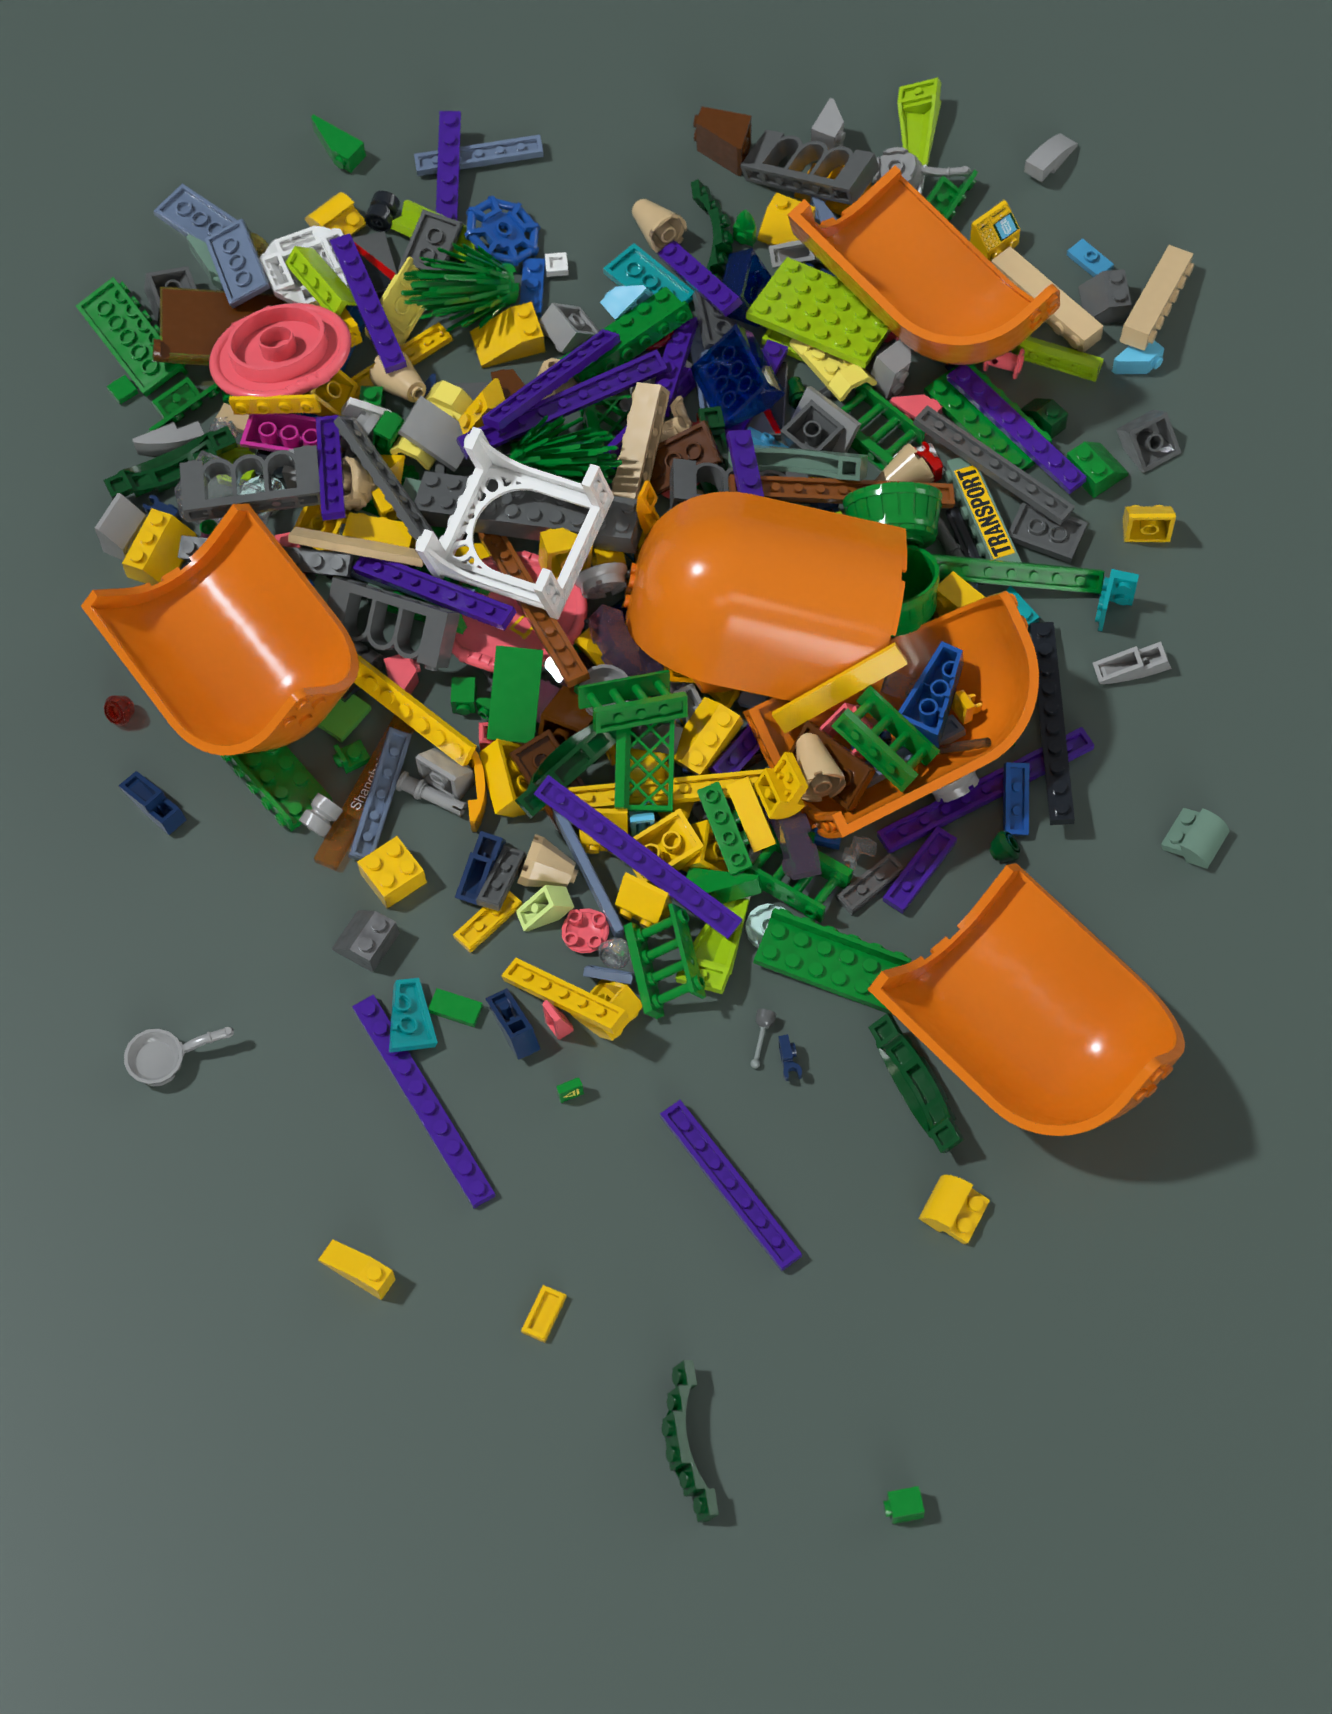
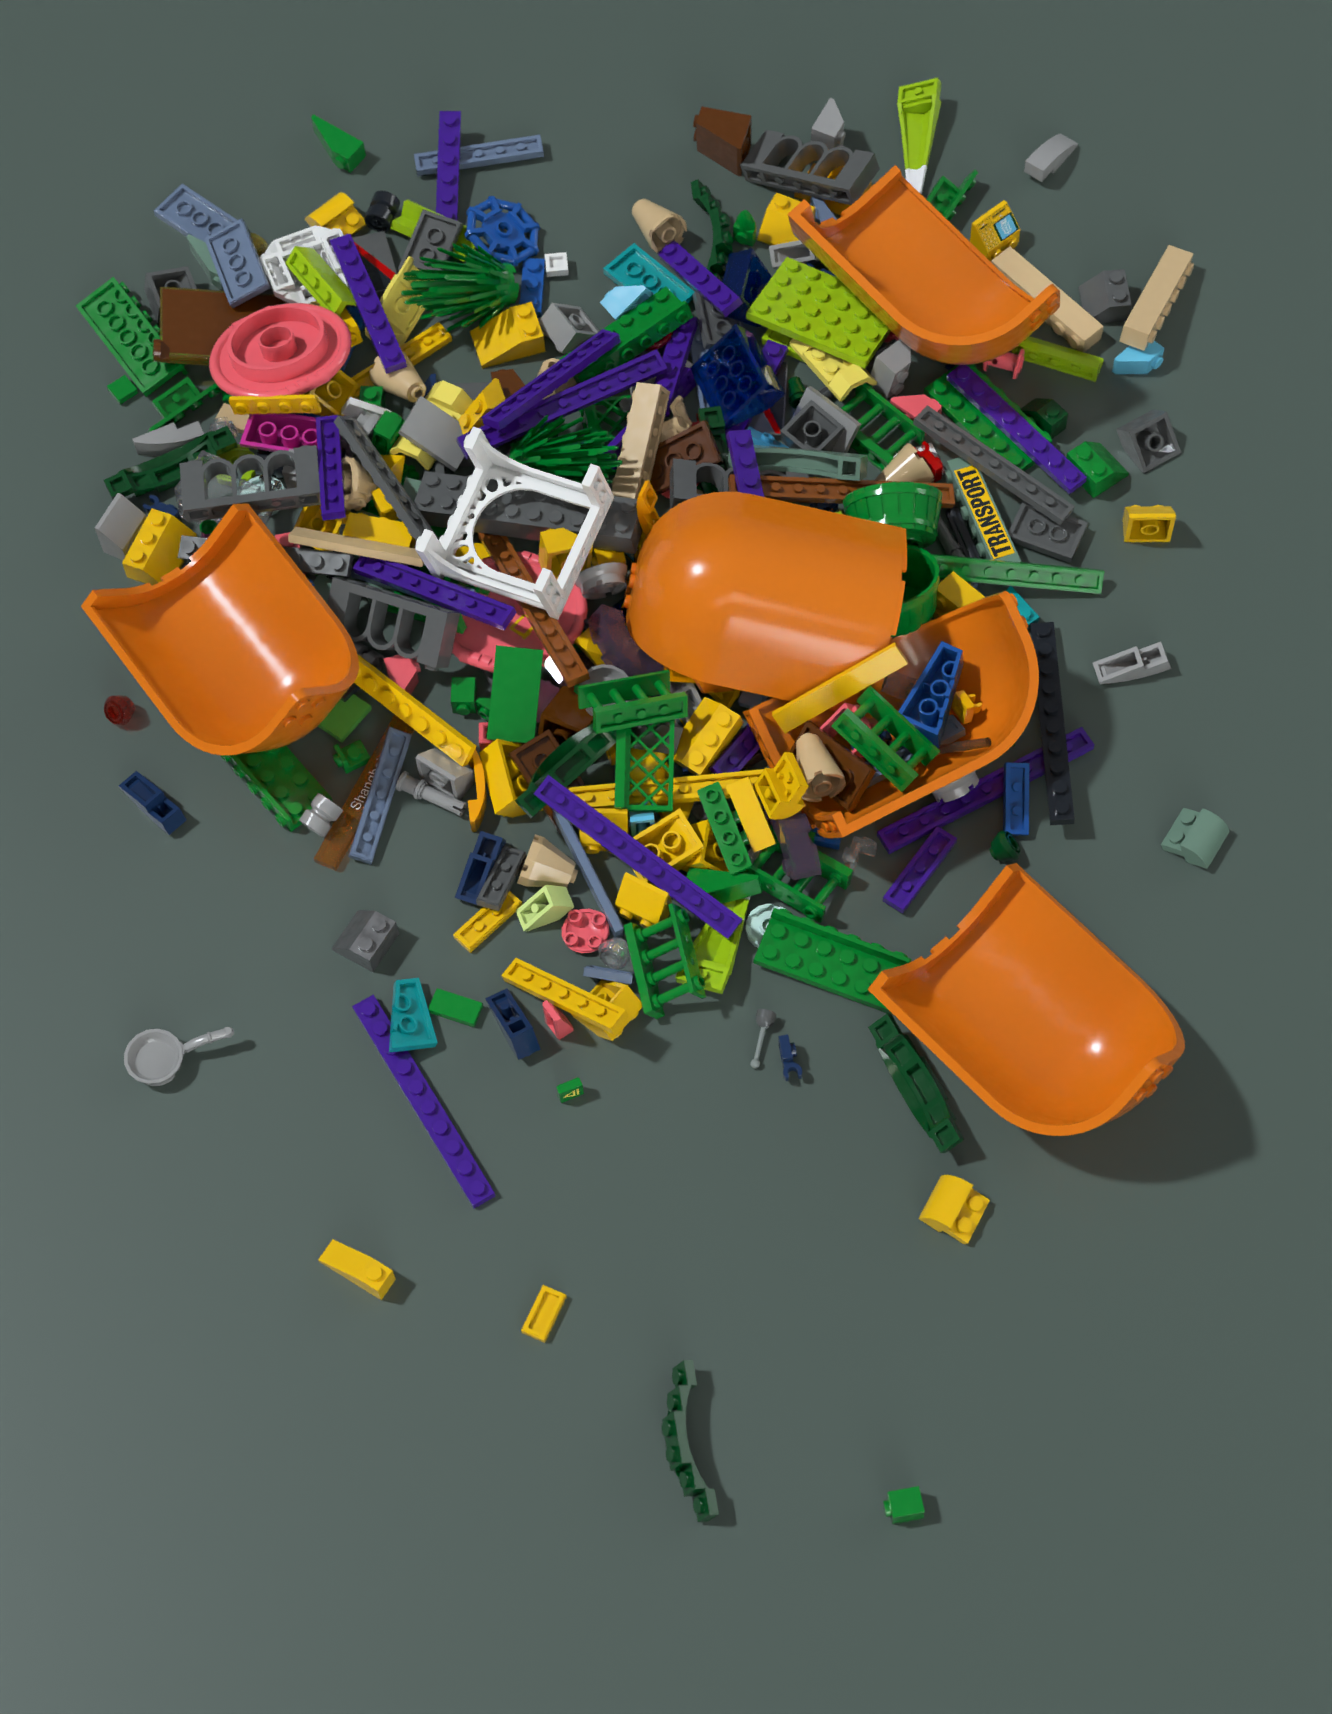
yellow brick [357,836,427,909] -> none
dark purple plate [660,1100,802,1272] -> none
dark grey tile [836,853,905,916] -> none
light grey piece [873,147,971,189] -> none
dark azure plate [1067,239,1114,277] -> none
teal bracket [1095,569,1139,631] -> none

